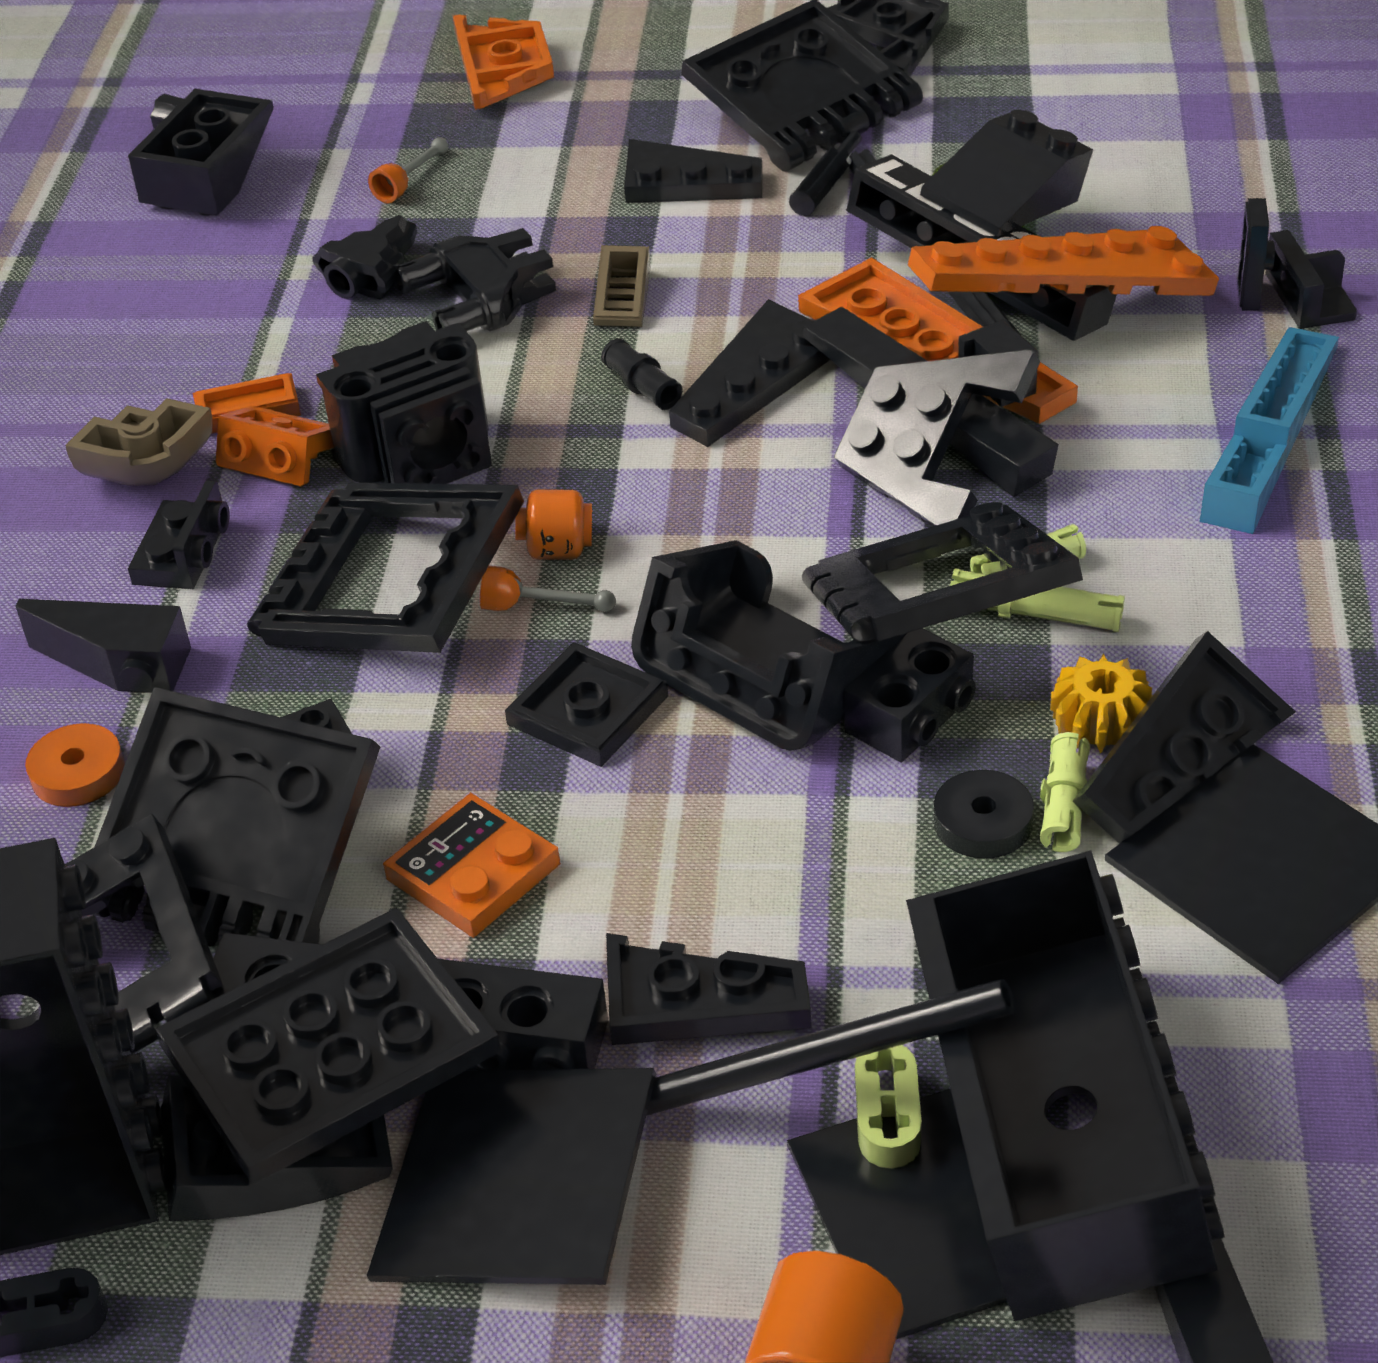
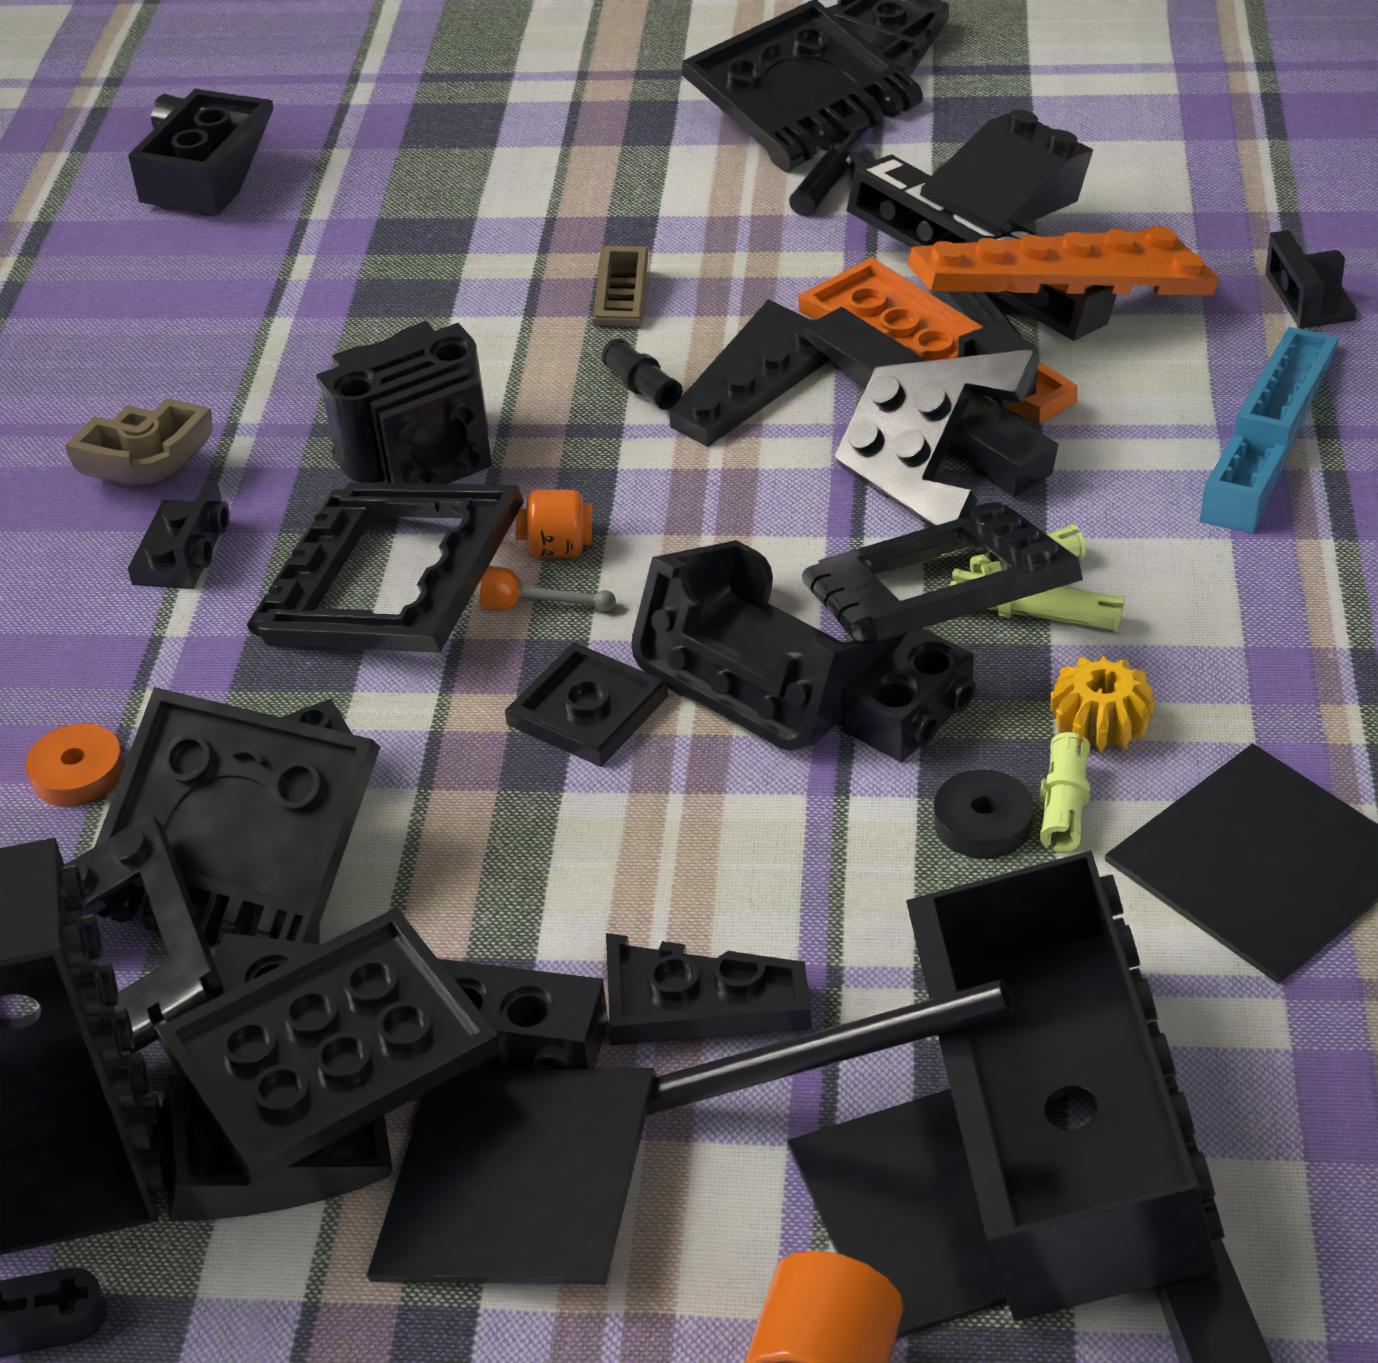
black slope [15,599,191,693] -> none
orange tile [193,373,301,434] -> none
orange bracket [216,406,334,486] -> none
black rock [312,215,417,299] -> none
orange hinge [368,137,449,203] -> none
orange plate [383,792,561,938] -> none
black connector [392,228,556,332] -> none
orange wing [453,15,554,110] -> none
black wing [624,139,763,203] -> none
yellowish green beam [855,1045,921,1169] -> none
black wing [1073,631,1296,843] -> none
black plate [1237,198,1275,311] -> none

